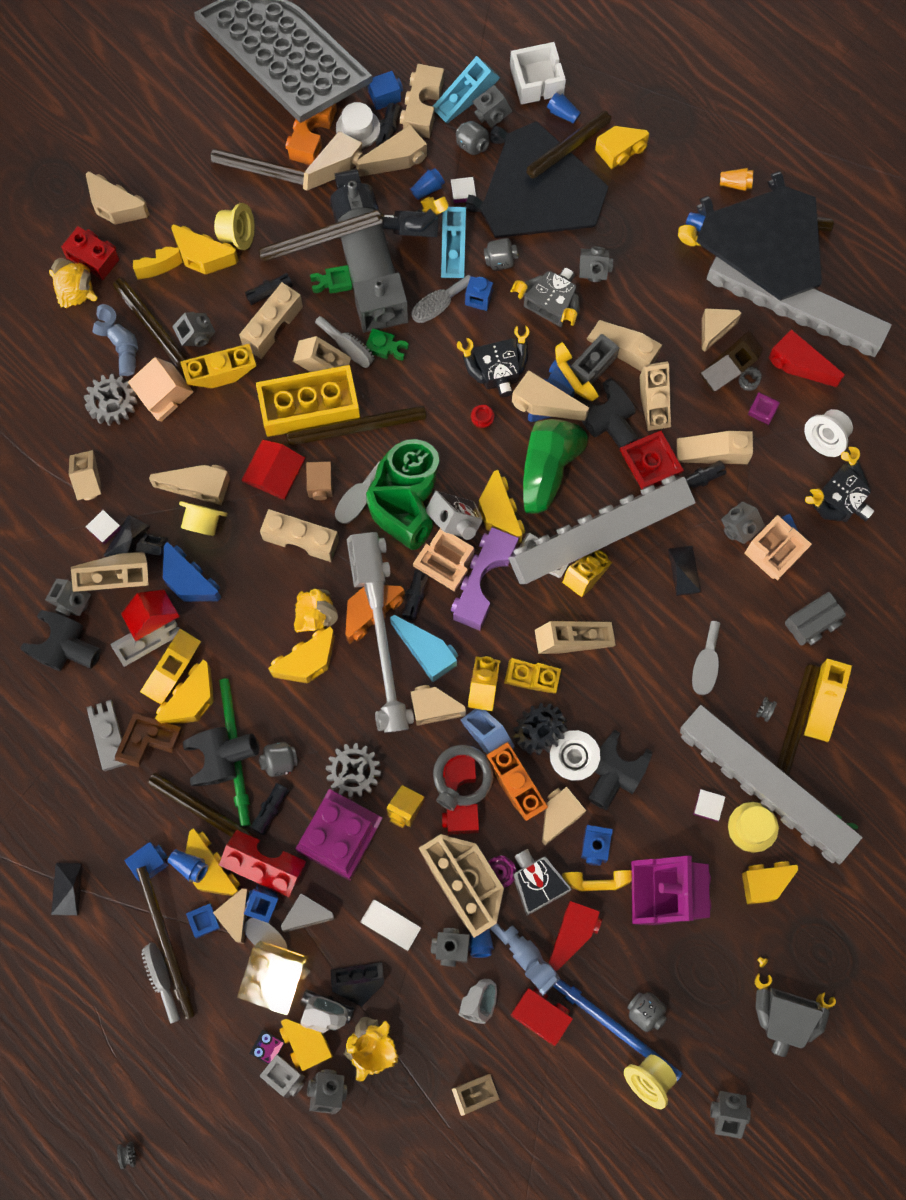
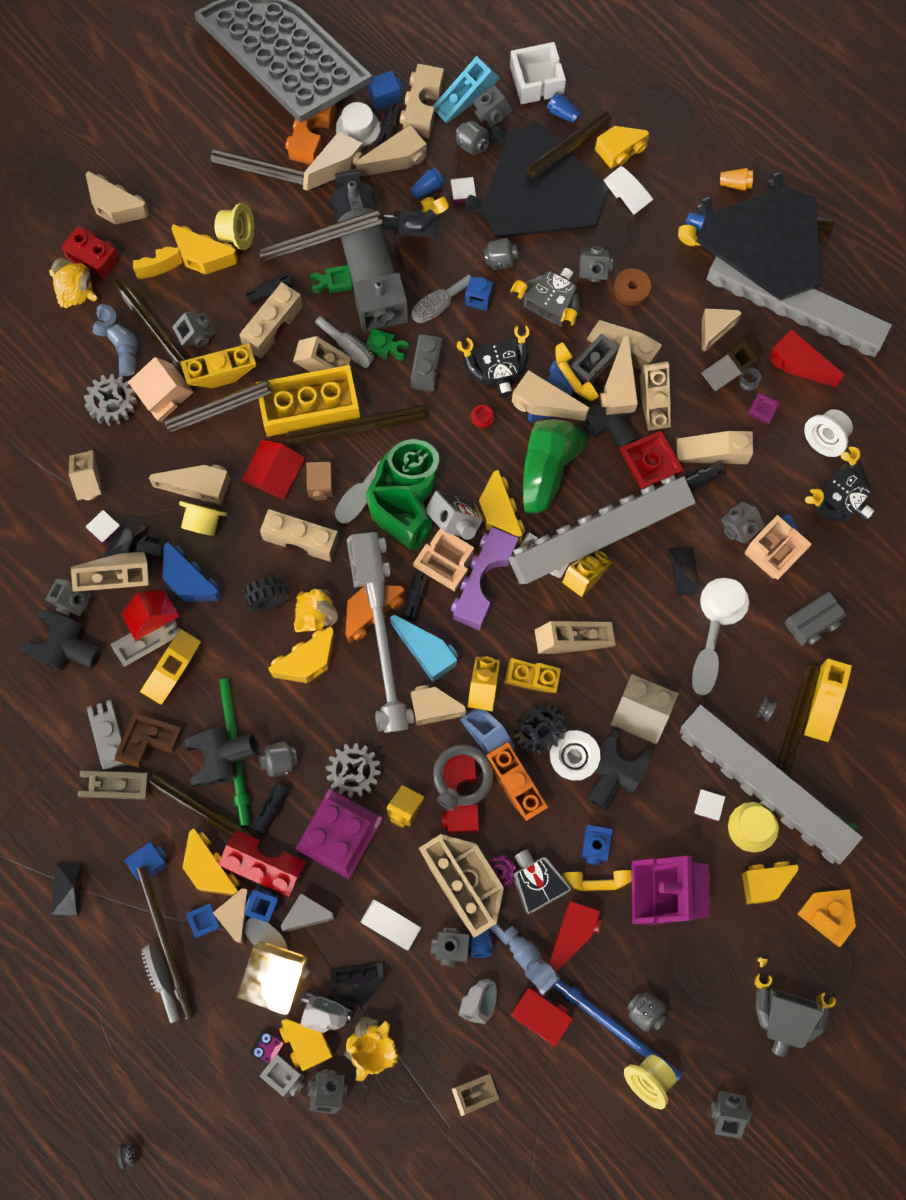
yellow slope [155,660,214,725] -> none
blue cone [168,849,208,883] -> none
medium azure slope [441,207,466,278] -> none
tan slope [542,787,586,846] -> none
none -> dark tan hinge [78,771,149,800]
none -> dark brown axle [165,380,273,432]
none -> black tyre [243,576,290,612]
none -> dark grey brick [411,334,442,392]
none -> tan slope [600,336,638,415]
none -> white slope [604,166,653,215]
none -> dark tan slope [610,674,679,745]
none -> dark orange piece [613,268,651,306]
none -> white piece [700,578,749,625]
none -> light orange plate [797,889,856,947]

